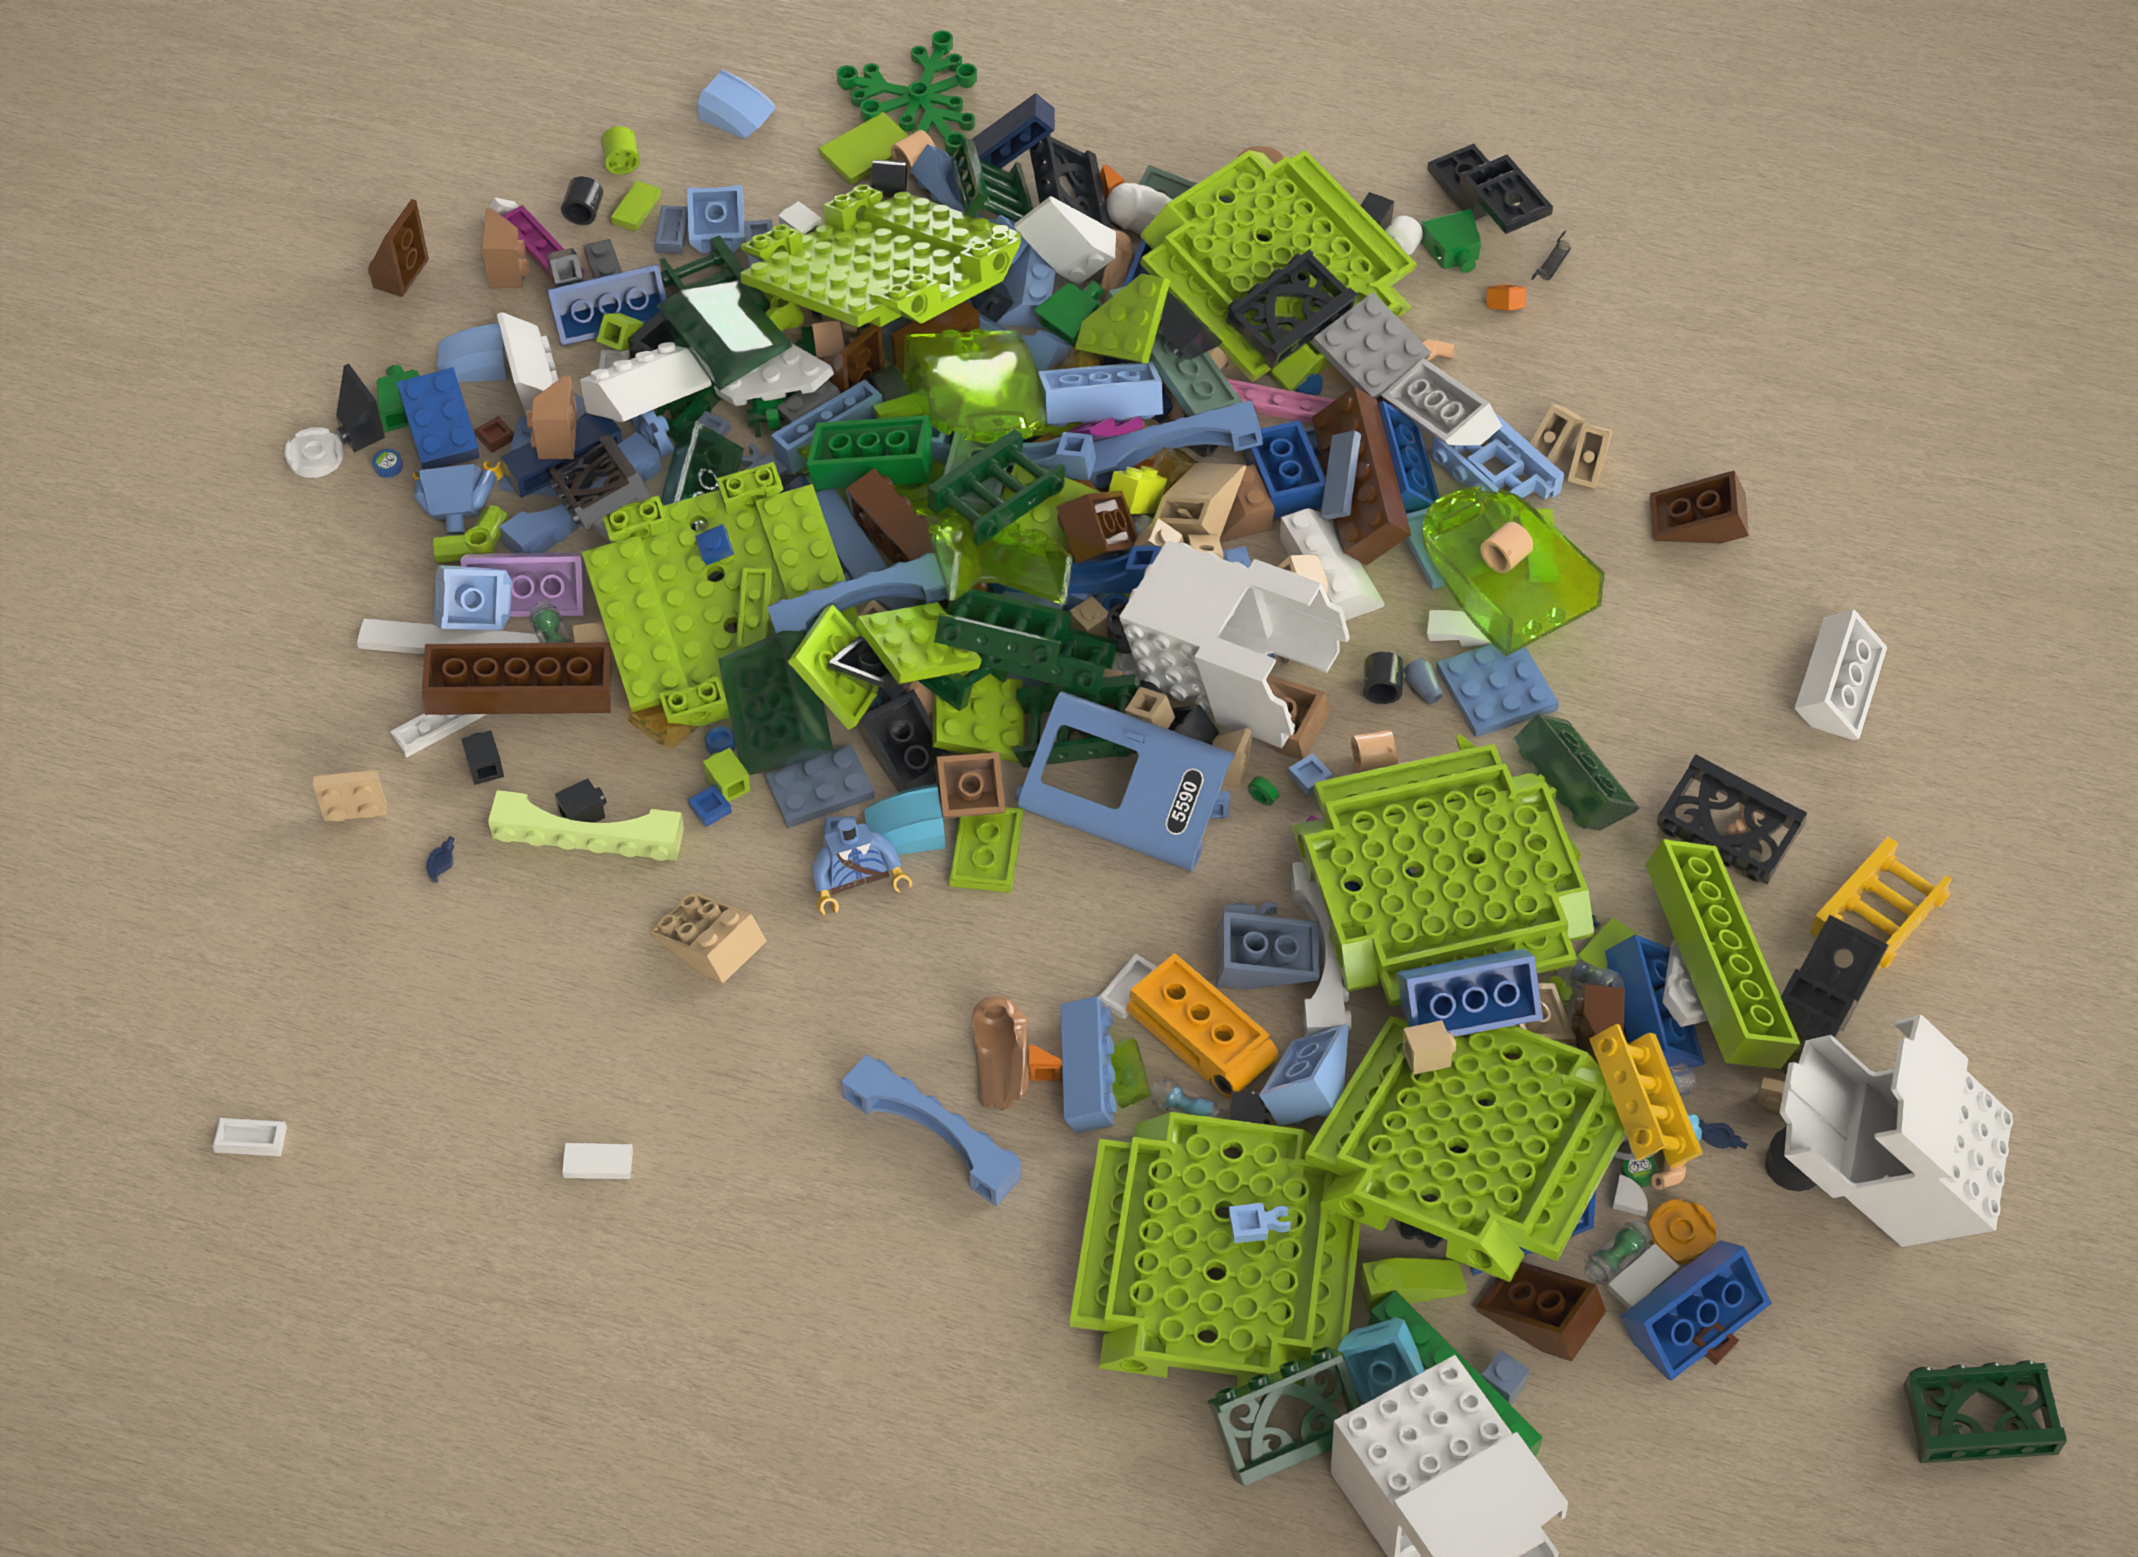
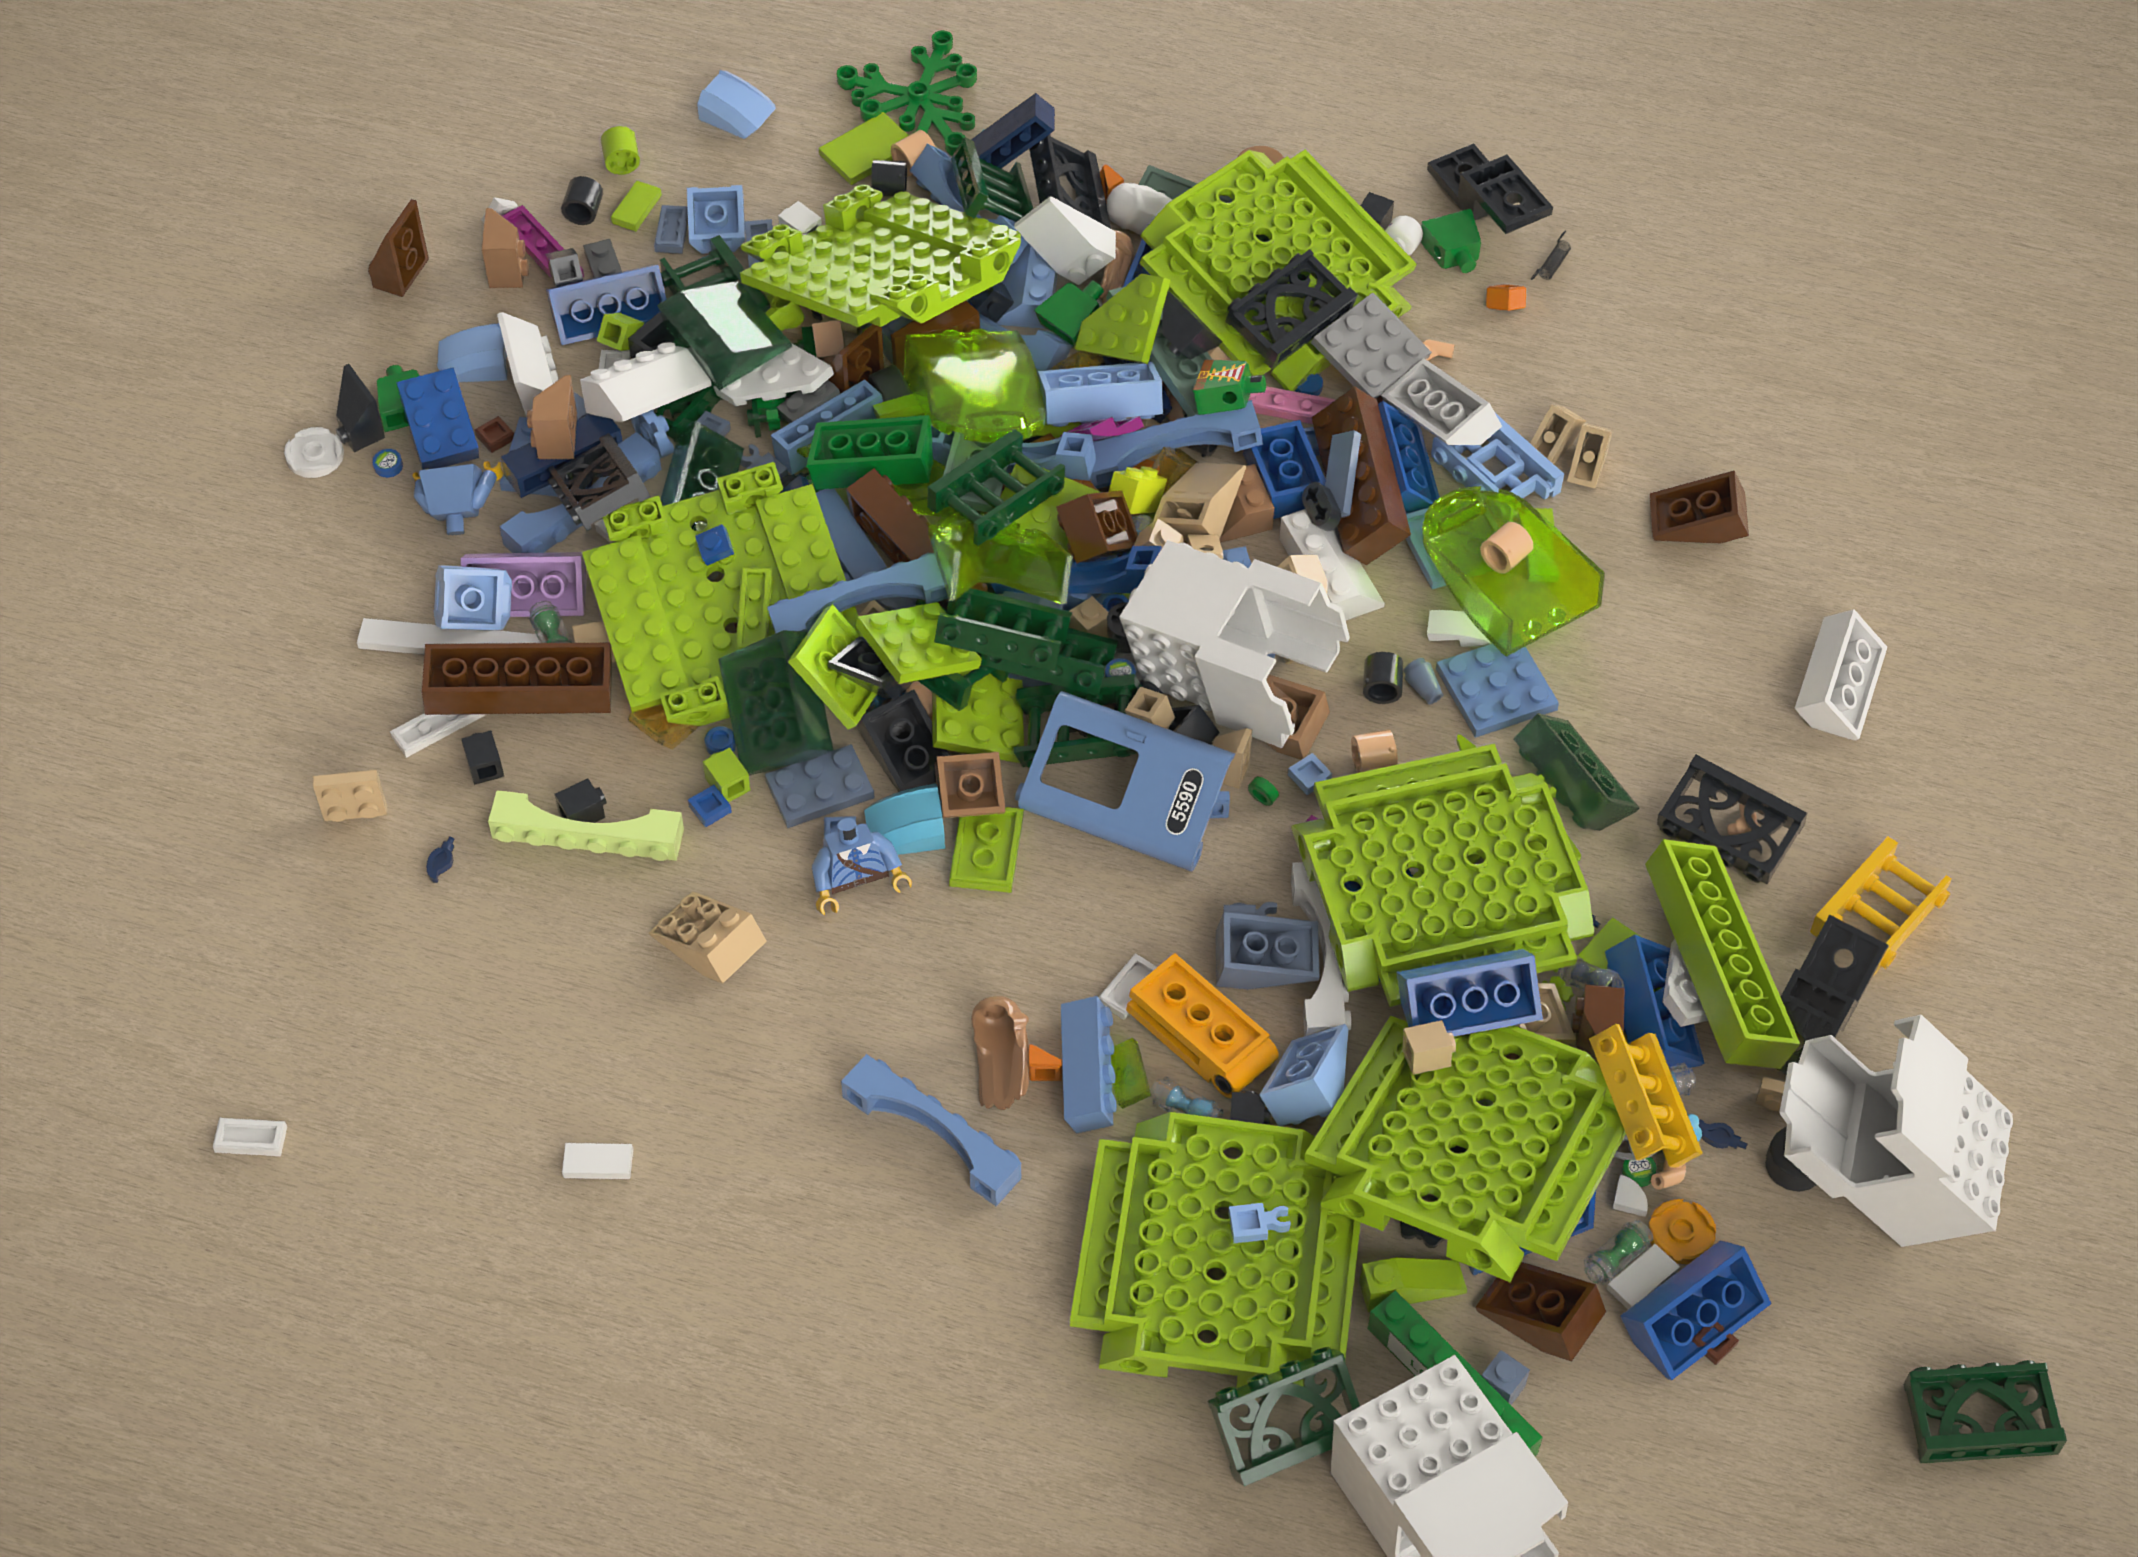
lime piece [433,505,509,563] -> none
medium azure slope [1338,1317,1424,1405] -> none
none -> tile [1105,658,1136,677]
none -> green torso [1193,360,1266,415]
none -> black beam [1302,482,1341,532]

